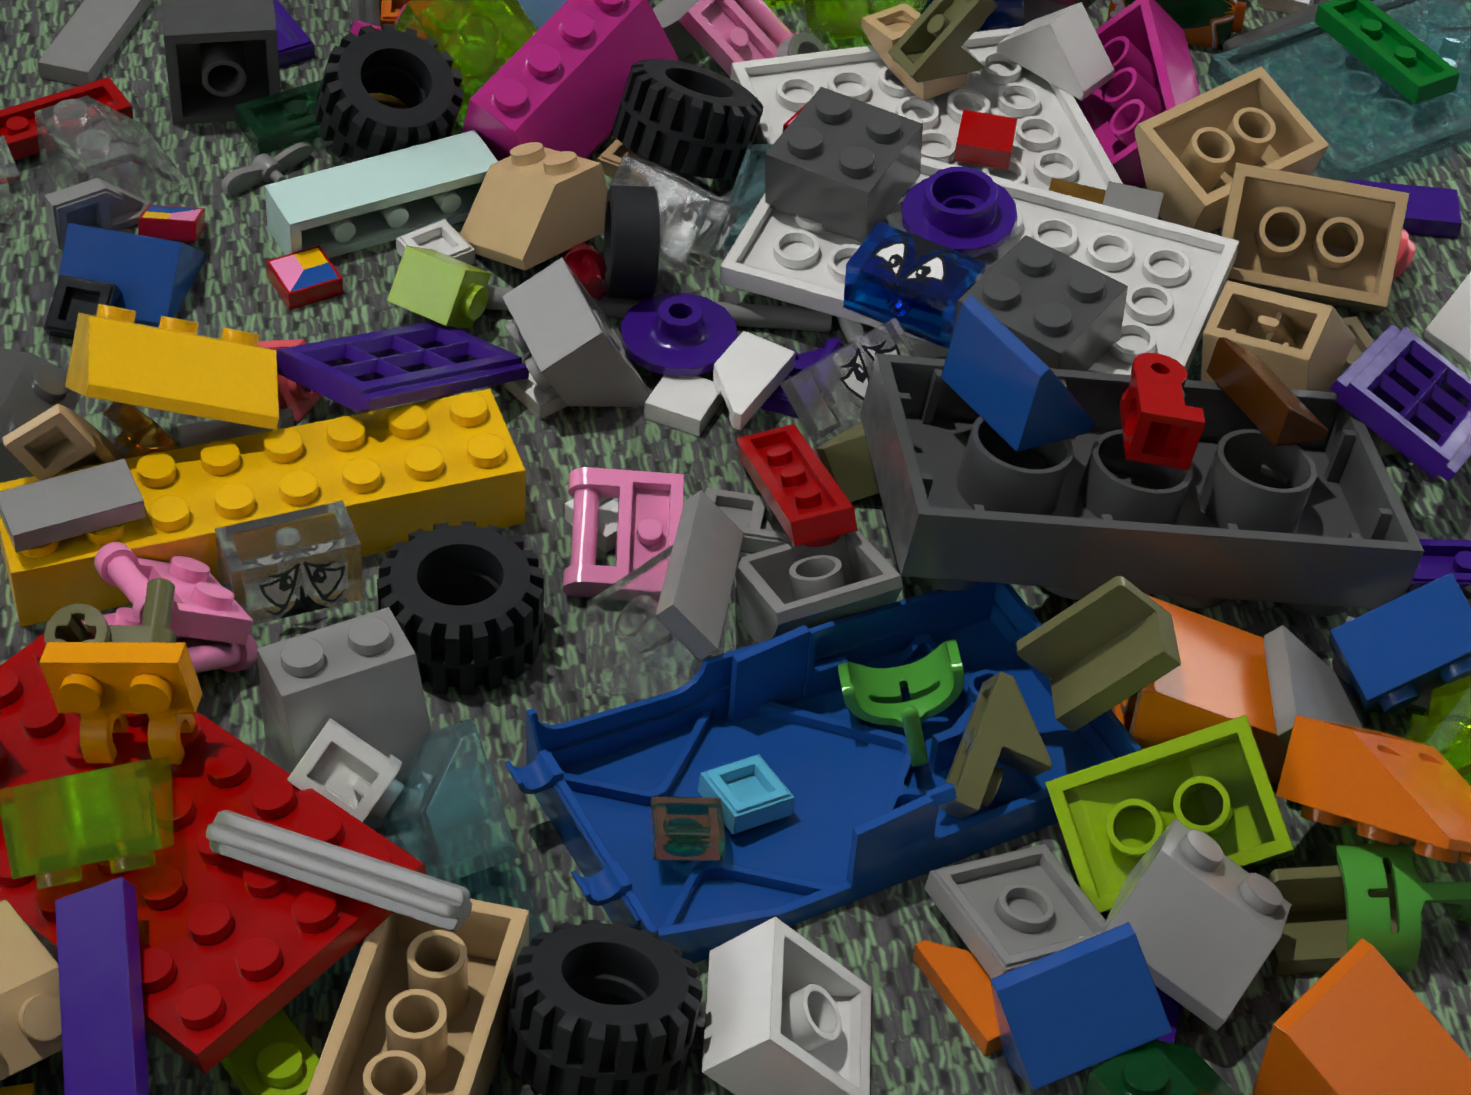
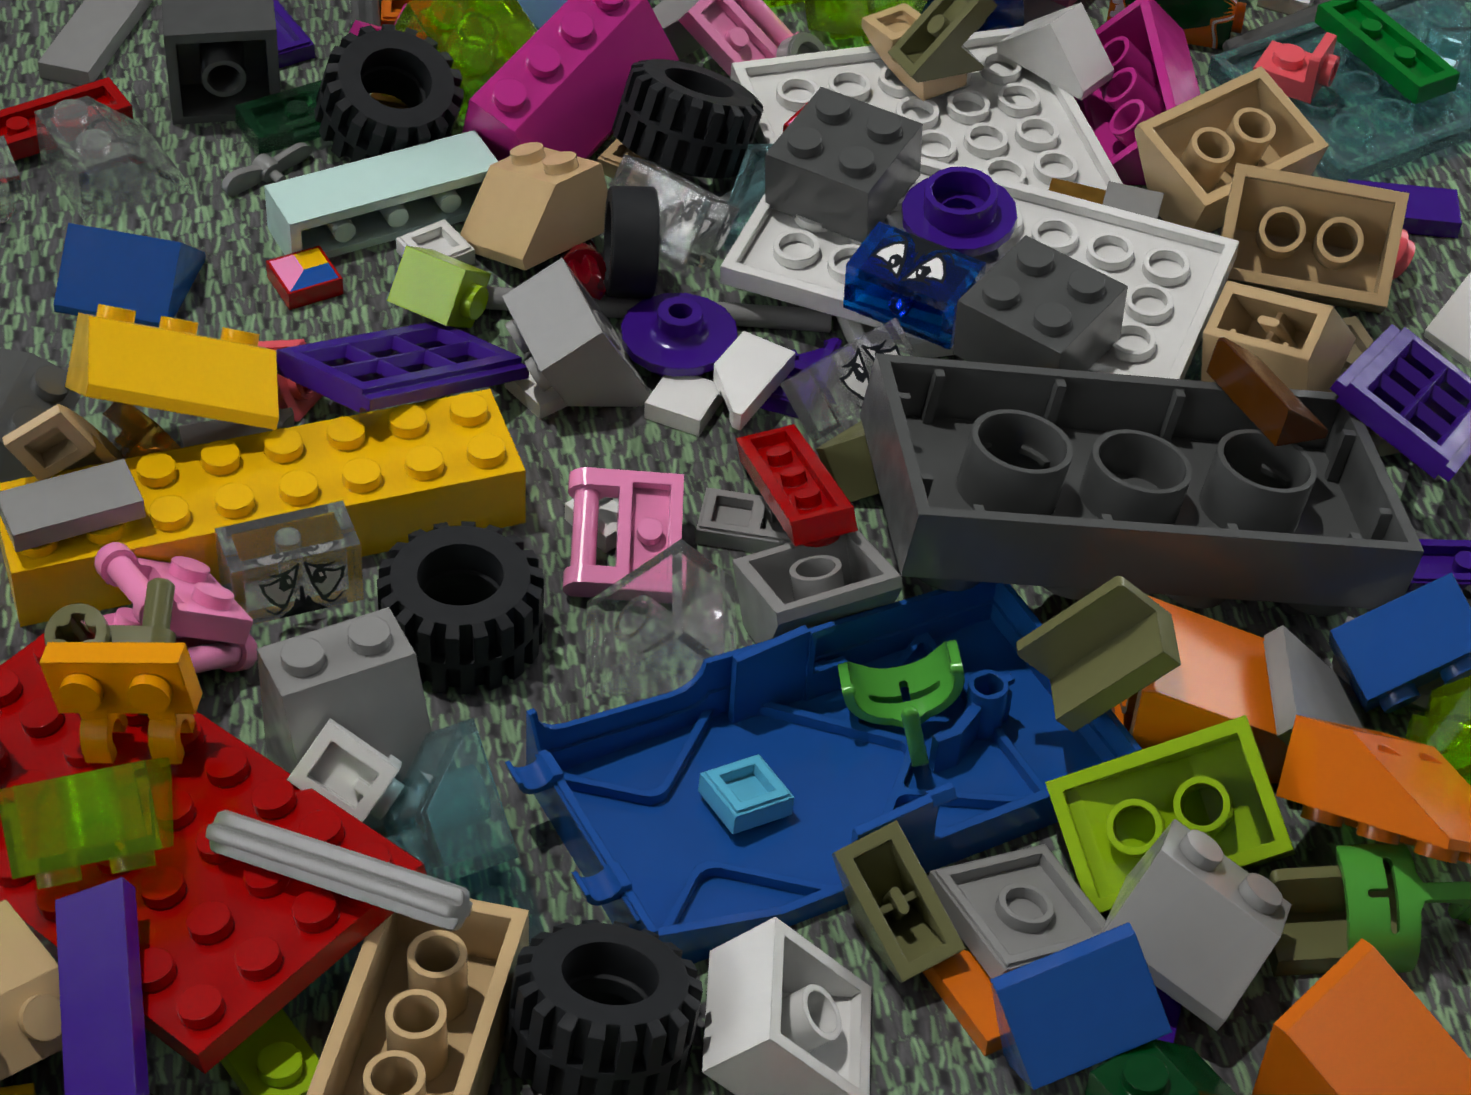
light grey tile [44,177,150,250] -> none
black tile [44,274,121,340] -> none
red tile [138,205,205,243] -> none
tile [649,797,726,861] -> none
light grey tile [655,490,744,661] -> none
olive slope [938,672,1052,819] -> none
blue slope [941,294,1096,452] -> none
red tile [954,110,1018,170] -> none
red leg [1119,353,1205,470] -> none
none -> olive slope [832,820,966,984]
none -> coral bracket [1253,32,1340,104]

